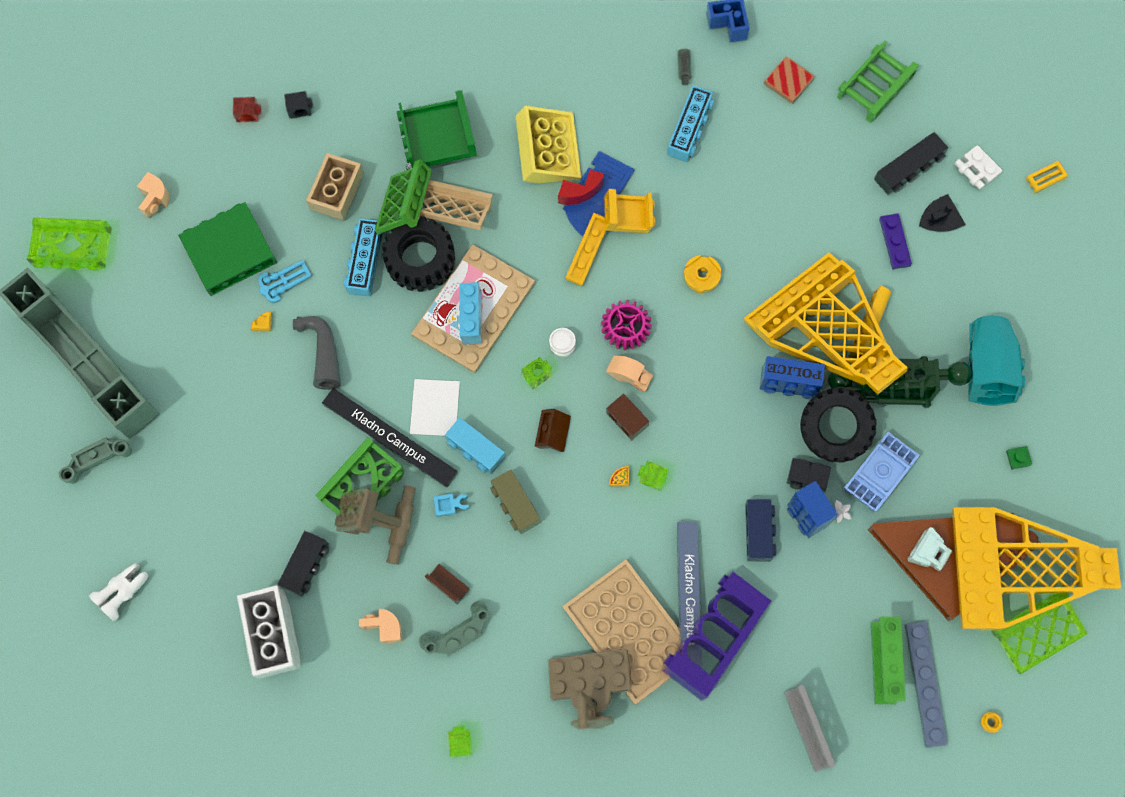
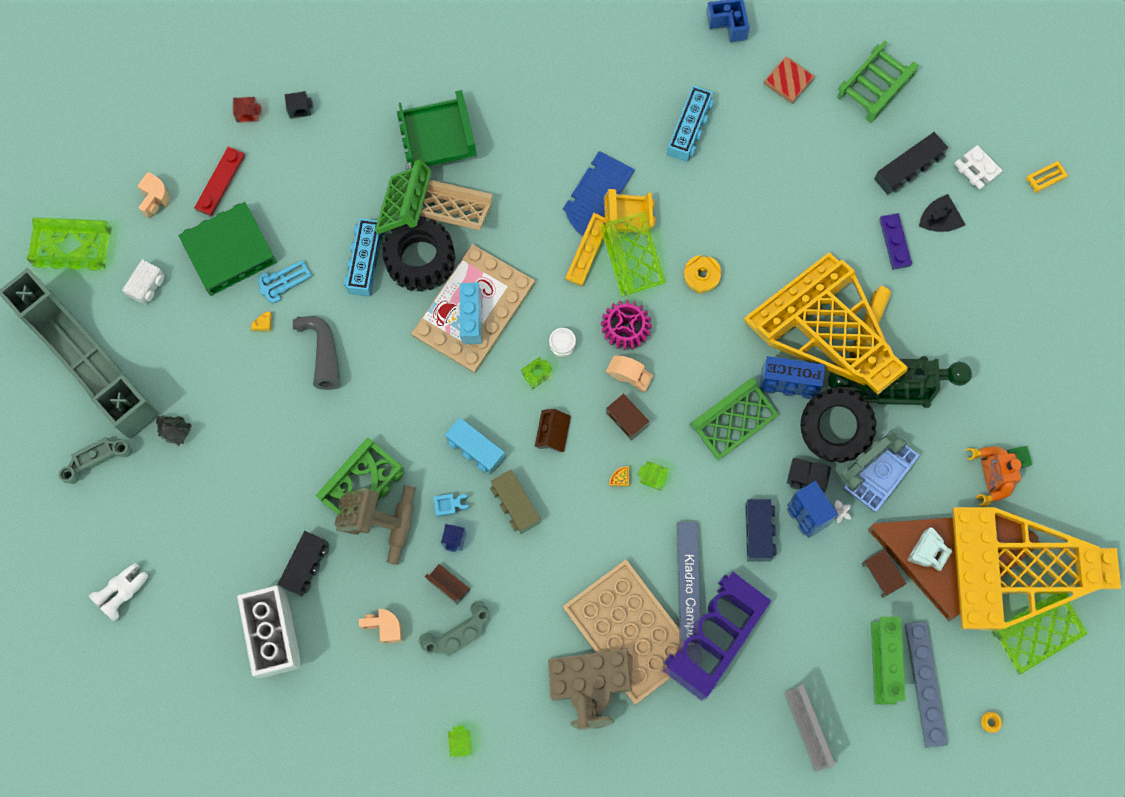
tan brick [306,153,364,221] -> none
black tile [322,388,458,488] -> none
white sticker [410,379,460,436] -> none
light yellow slope [515,106,581,183] -> none
red brick [558,170,604,205] -> none
clear smoke cylinder [678,49,692,85] -> none
teal animal [968,316,1025,406] -> none
none -> white brick [122,259,165,305]
none -> clear smoke hair [156,415,192,446]
none -> red plate [194,147,245,217]
none -> clear blue brick [441,524,467,552]
none -> clear neon green fence [600,211,666,296]
none -> bright green fence [689,377,779,460]
none -> sand green plate [840,431,907,491]
none -> reddish brown panel [861,549,906,598]
none -> orange torso [965,446,1021,507]

